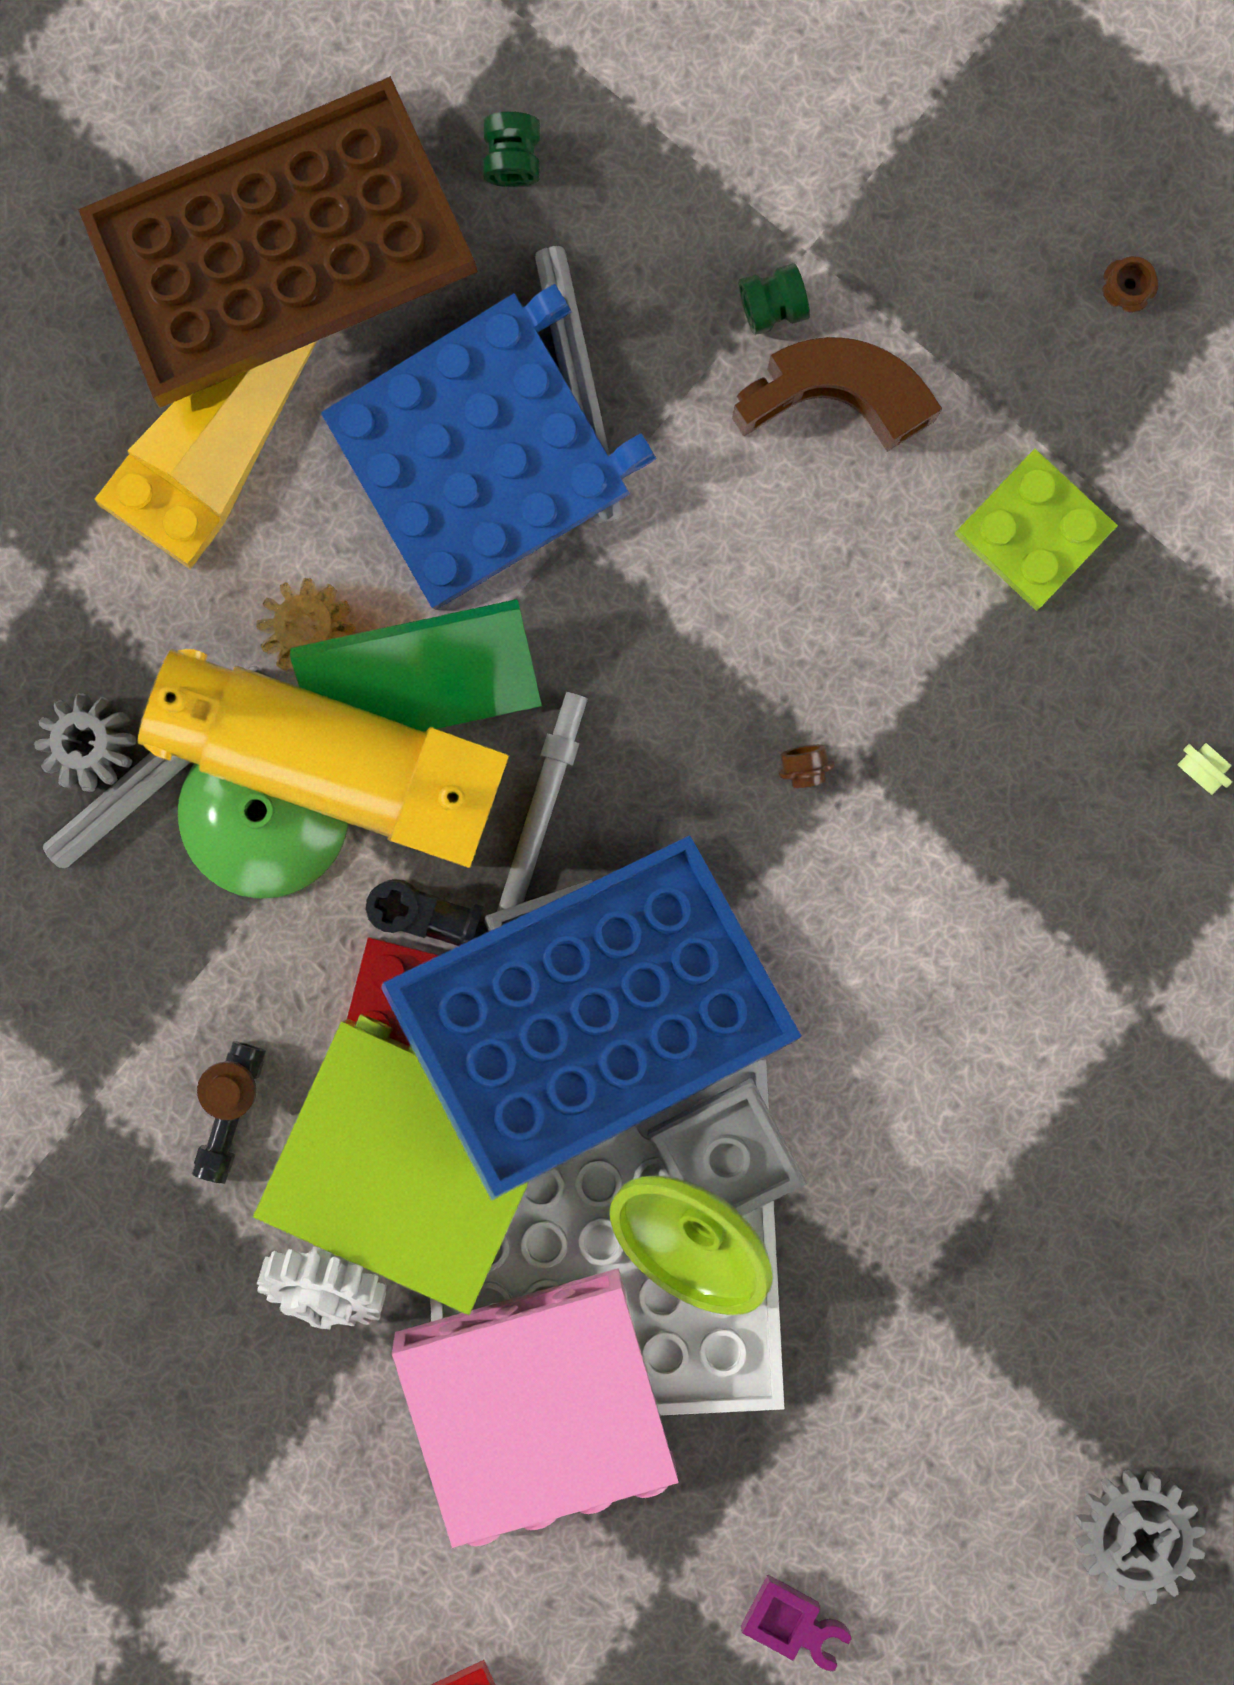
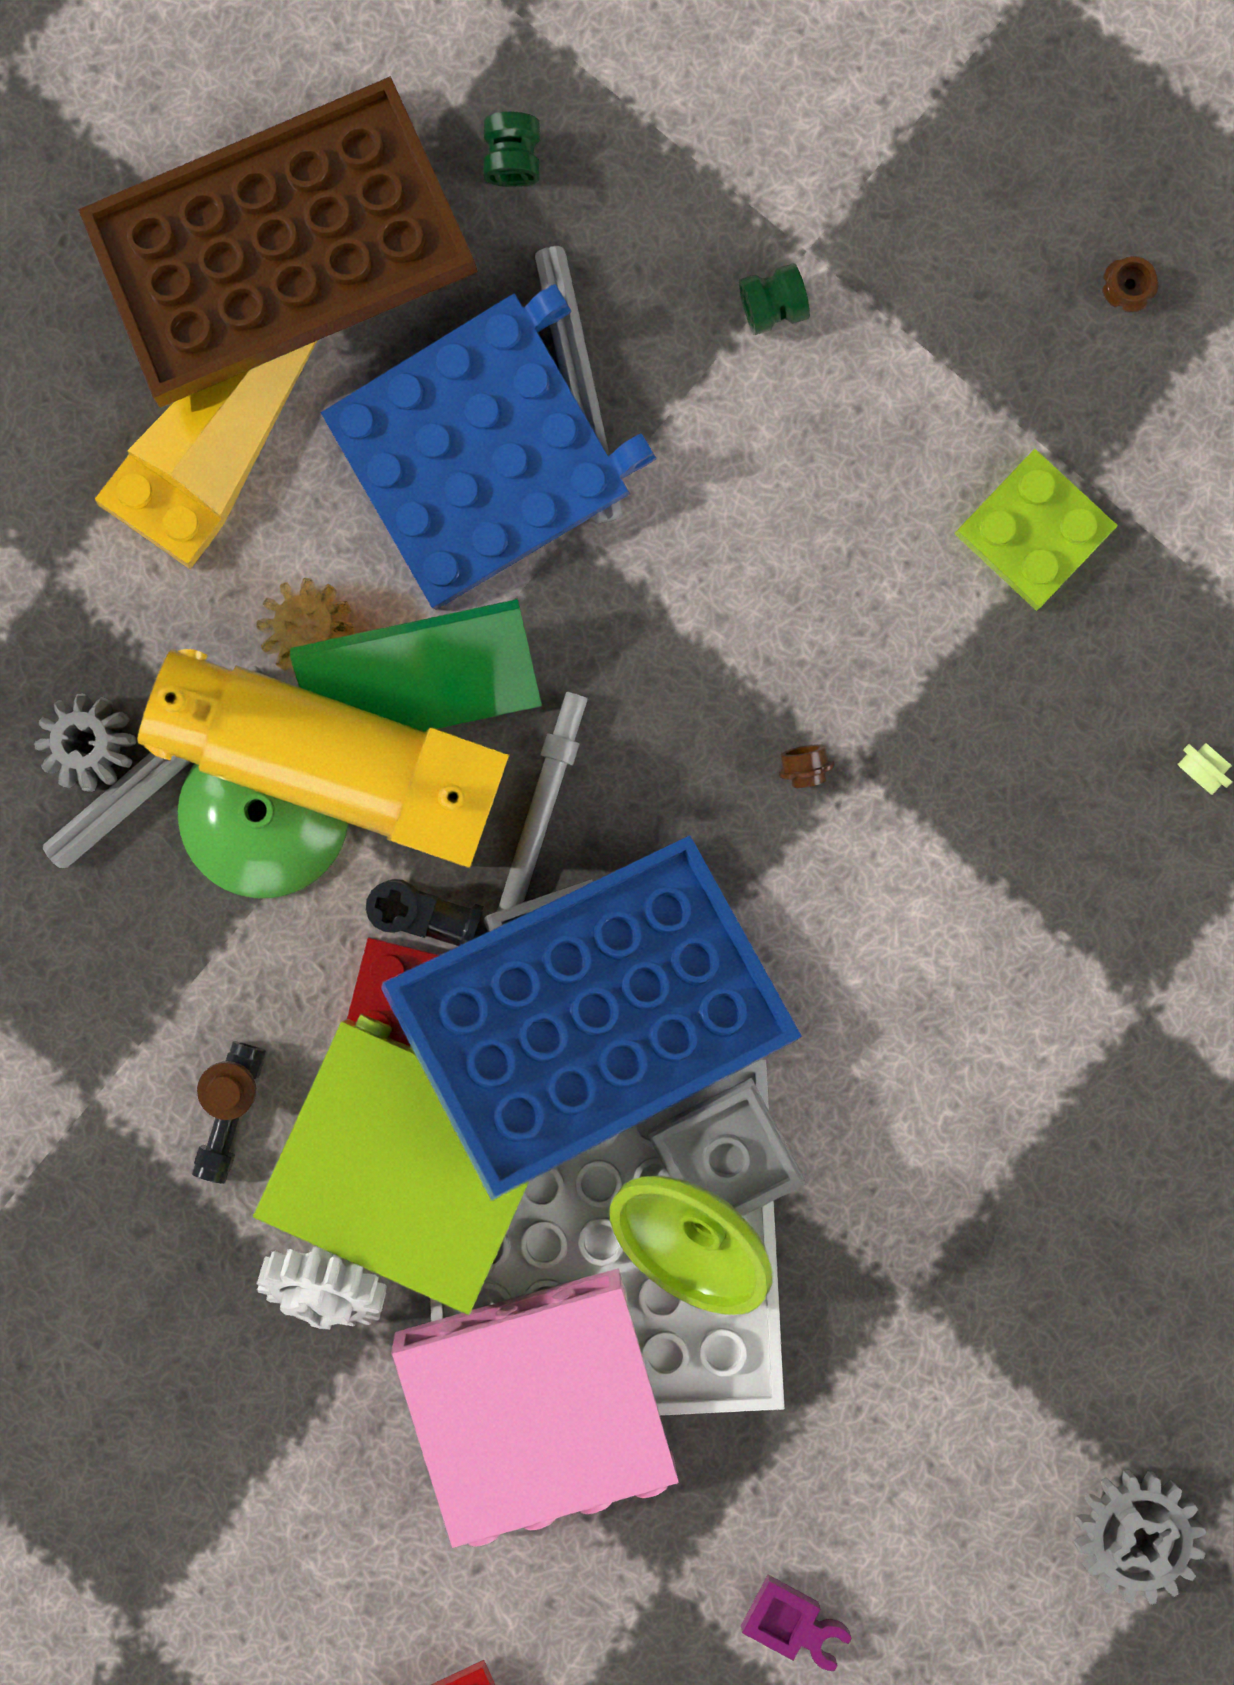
reddish brown arch [732,337,942,452] -> none

